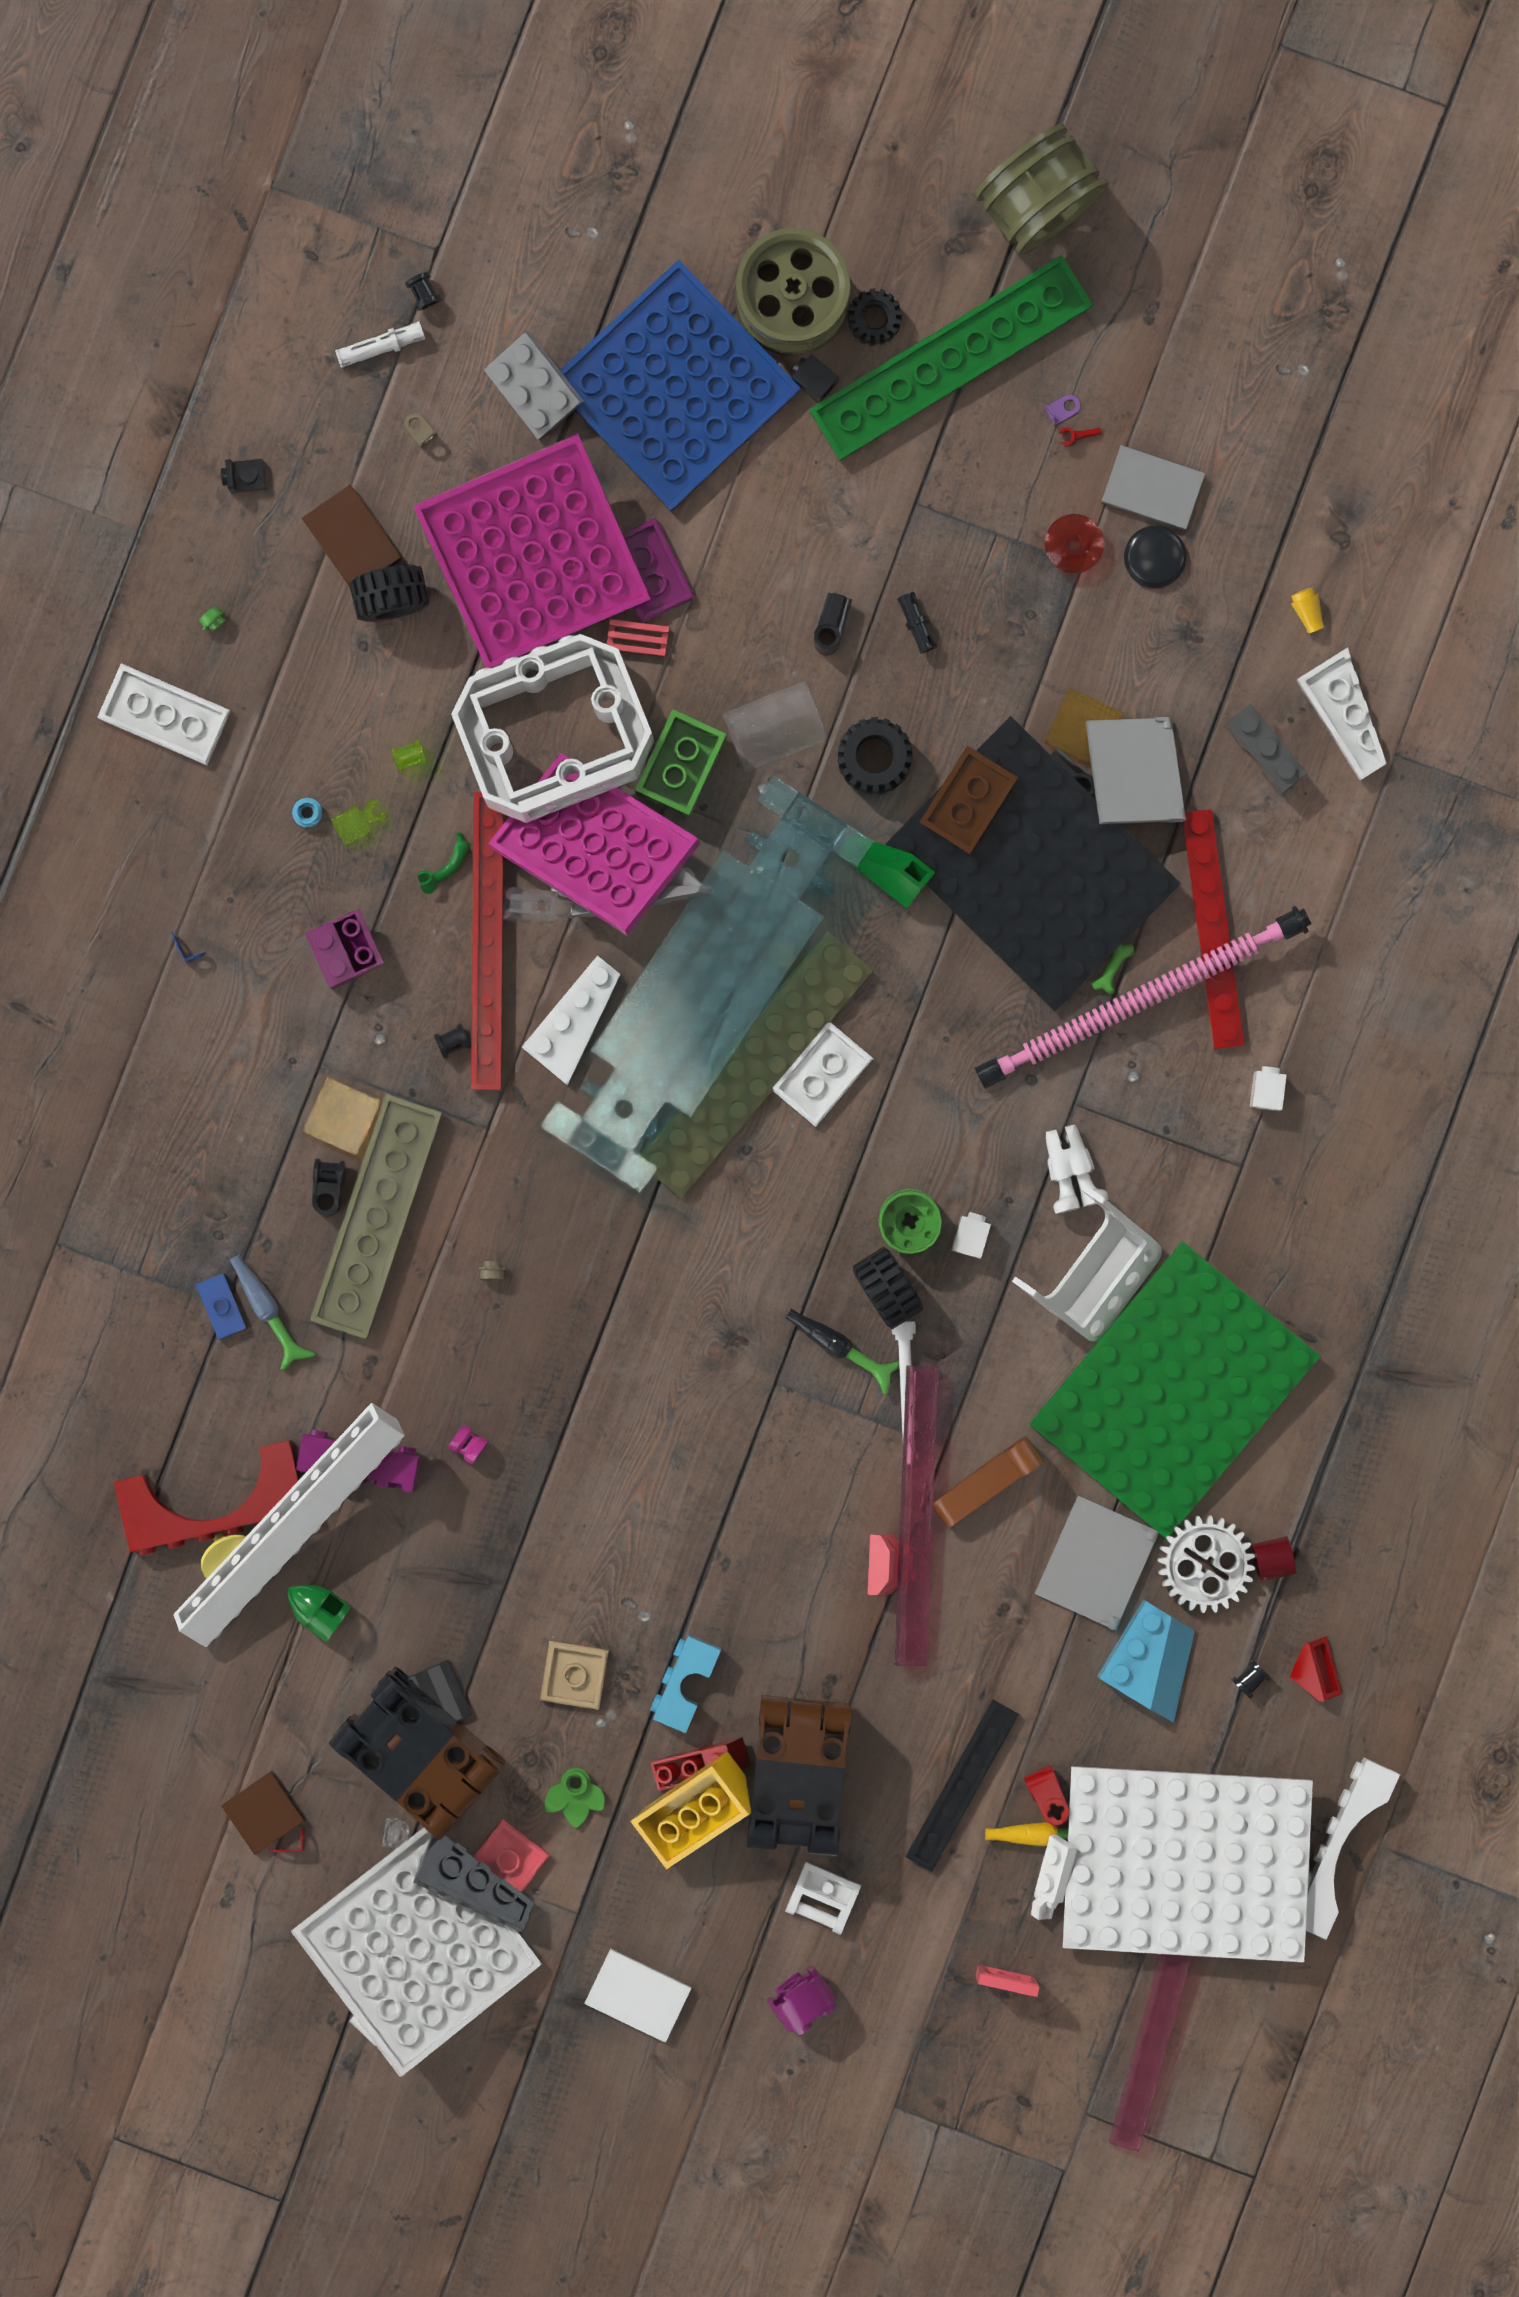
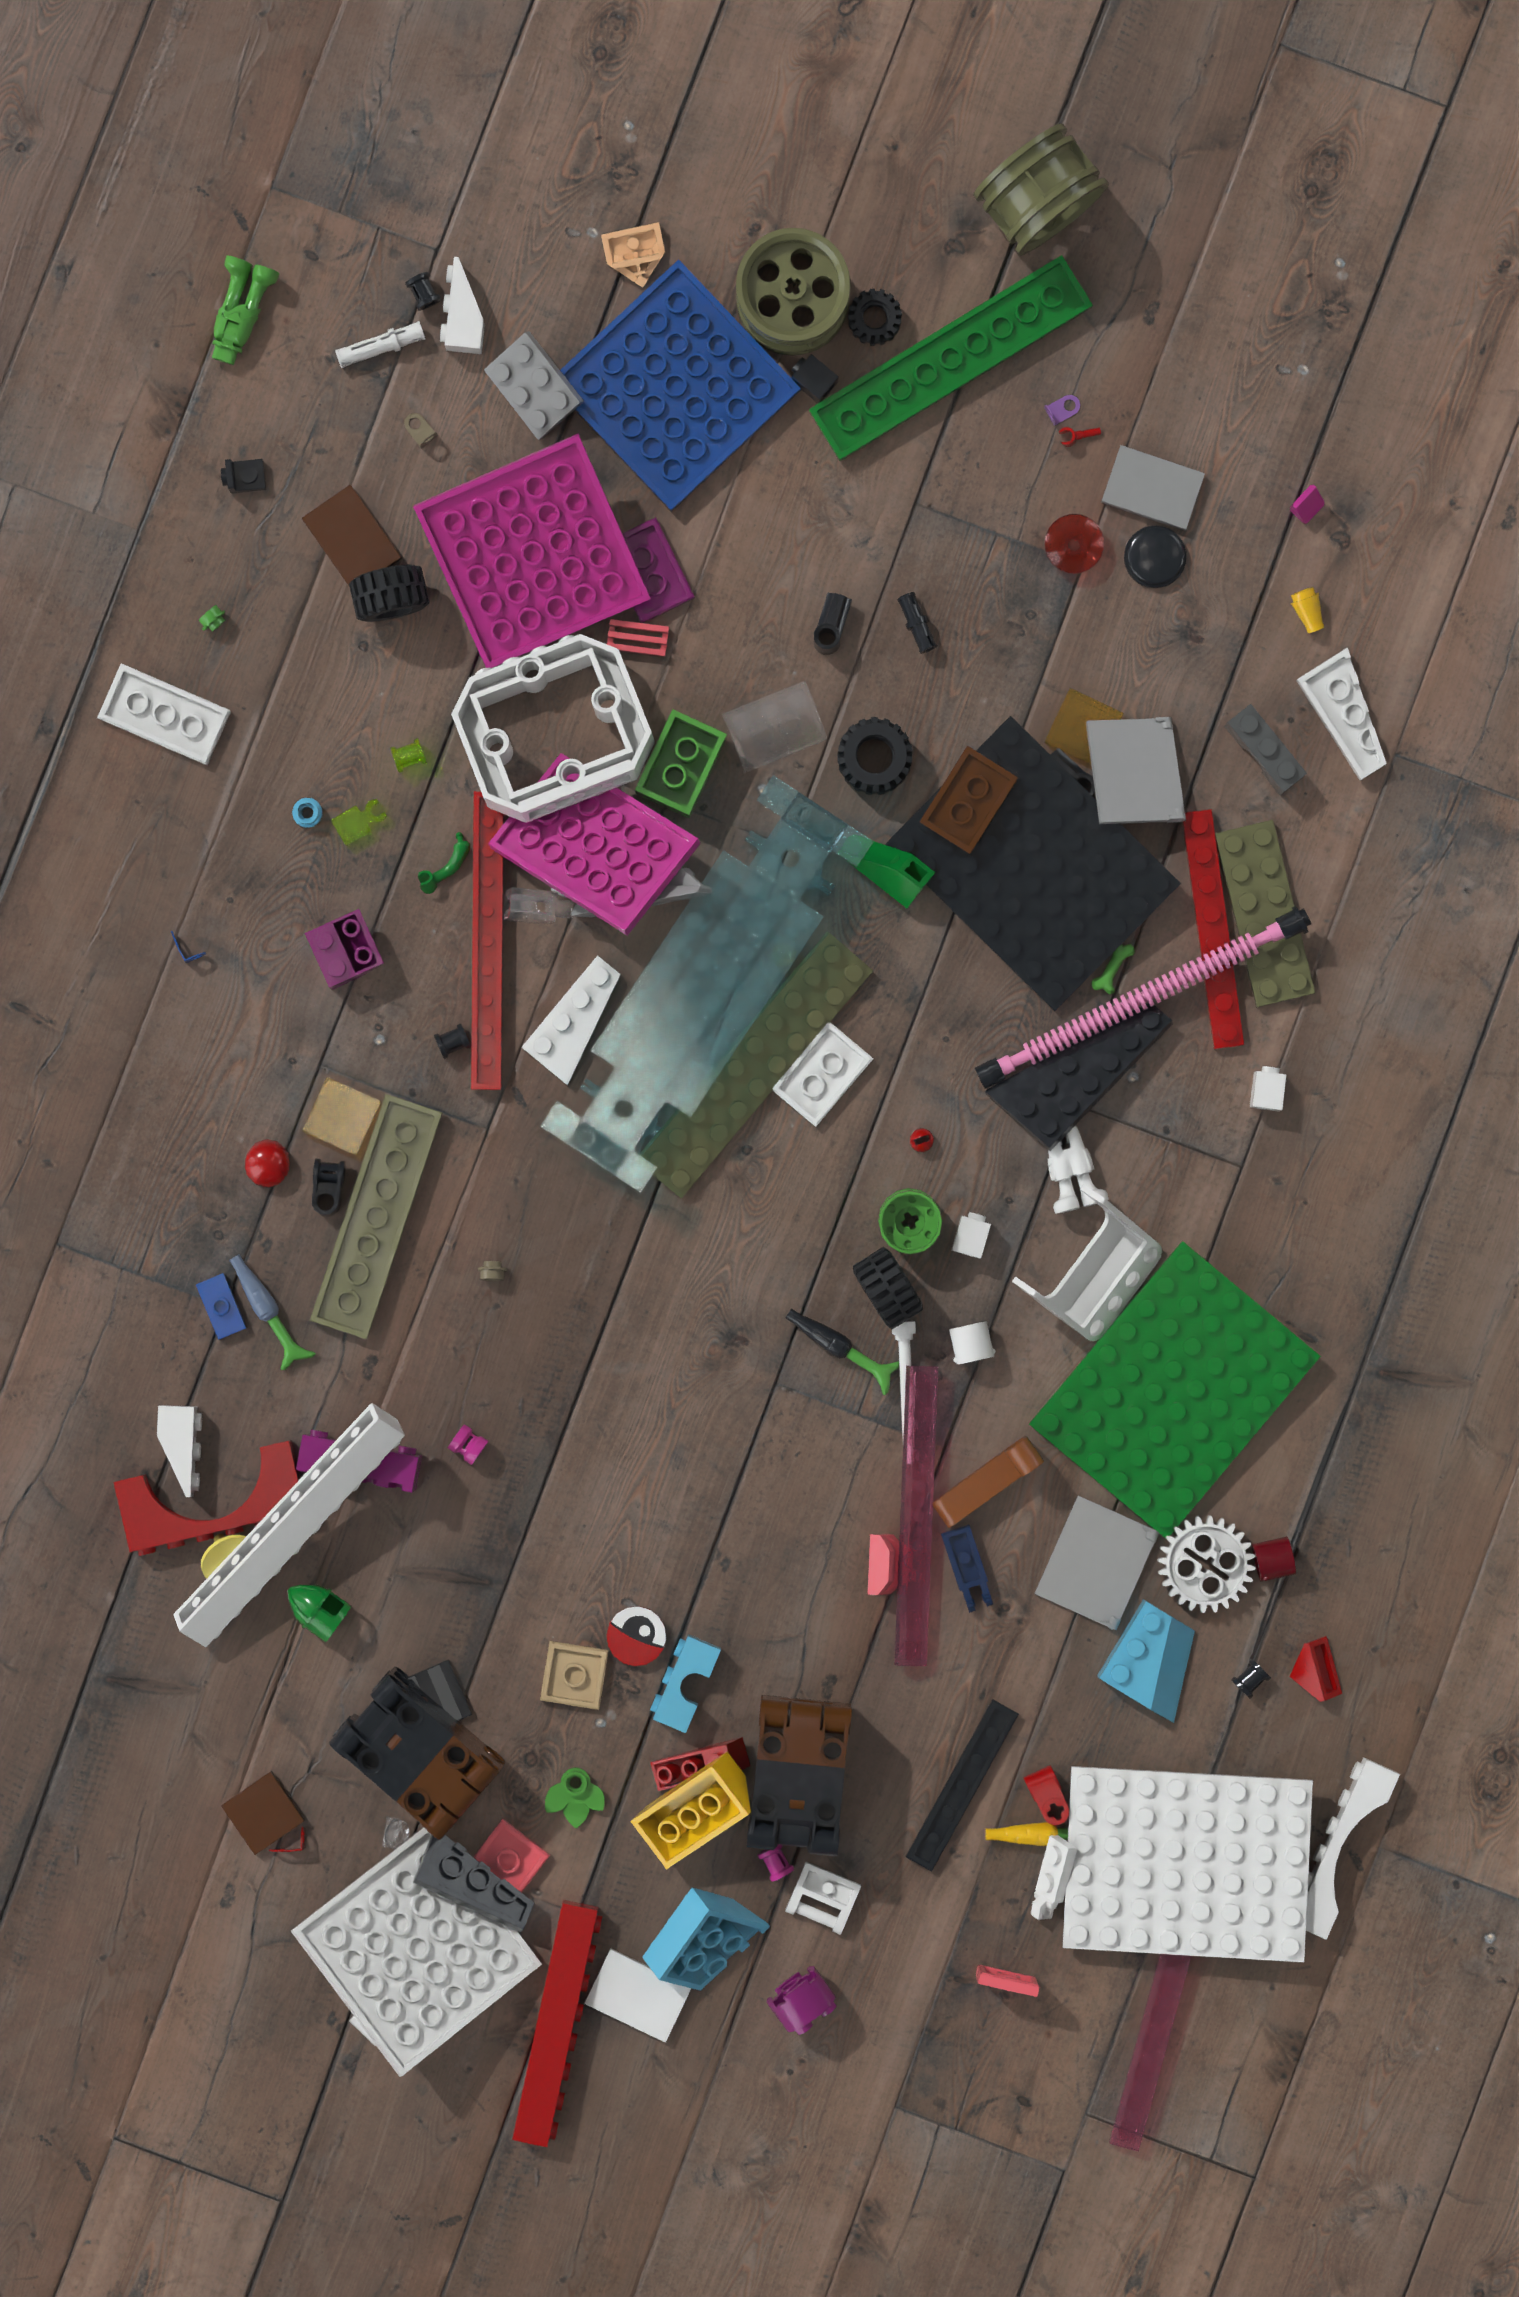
none -> white slope [157,1405,202,1497]
none -> bright green piece [211,255,280,365]
none -> red hair [245,1139,290,1188]
none -> white slope [440,257,485,354]
none -> red brick [512,1900,603,2147]
none -> light nougat slope [601,222,665,288]
none -> tile [606,1606,666,1666]
none -> medium azure wedge [642,1887,770,1991]
none -> dark pink bush [757,1844,794,1882]
none -> red hinge [910,1128,934,1152]
none -> dark blue hinge [941,1524,993,1613]
none -> white piece [949,1321,996,1364]
none -> black wing [985,1003,1173,1151]
none -> olive plate [1215,820,1315,1008]
none -> dark pink slope [1290,485,1325,524]

